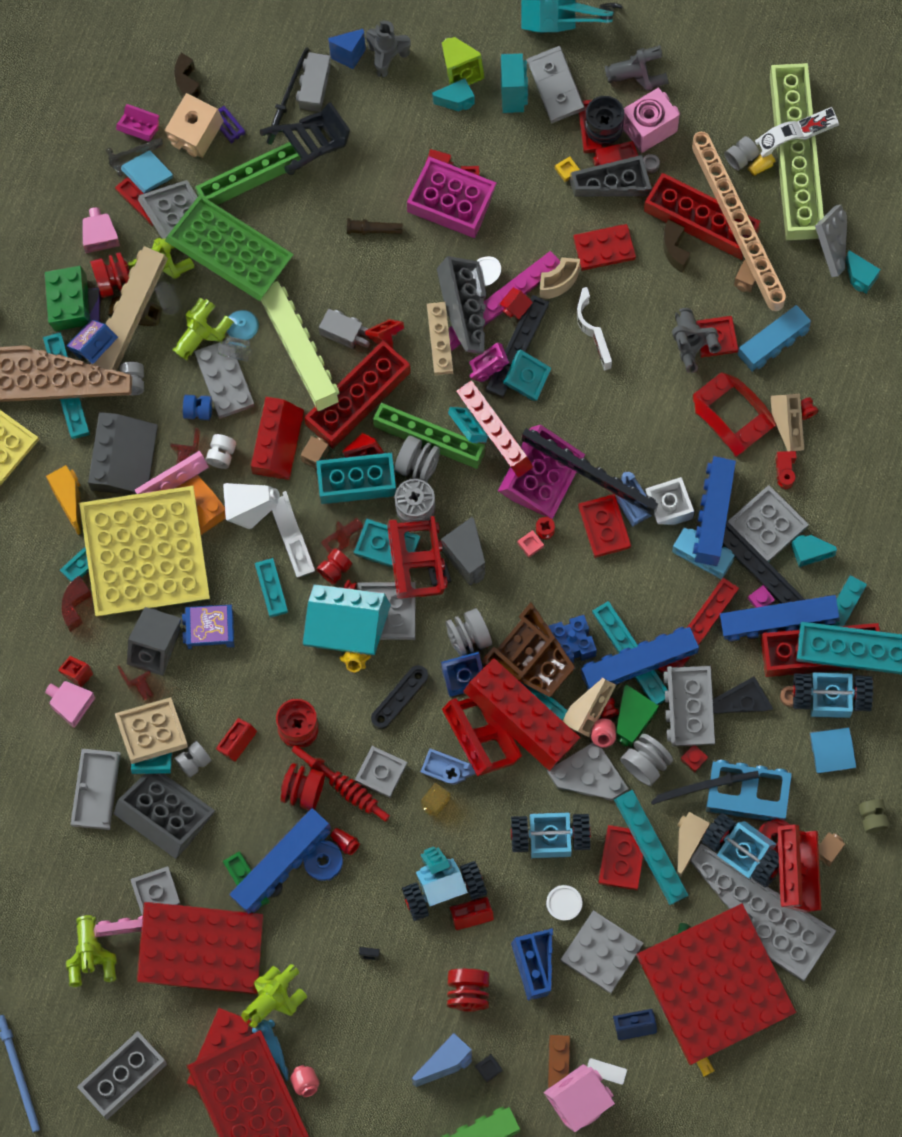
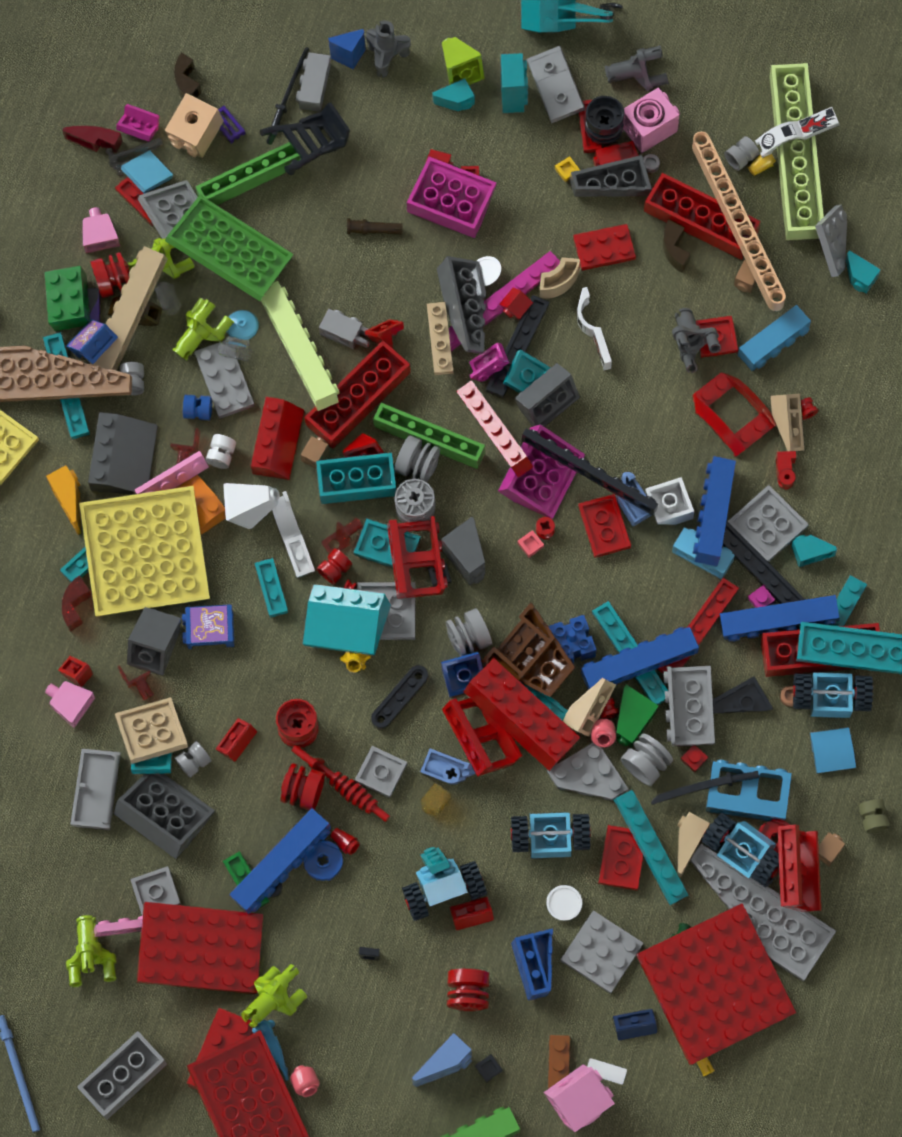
teal plate [448,407,488,443] -> none
none -> dark red slope [62,126,123,153]
none -> dark grey slope [515,363,580,427]

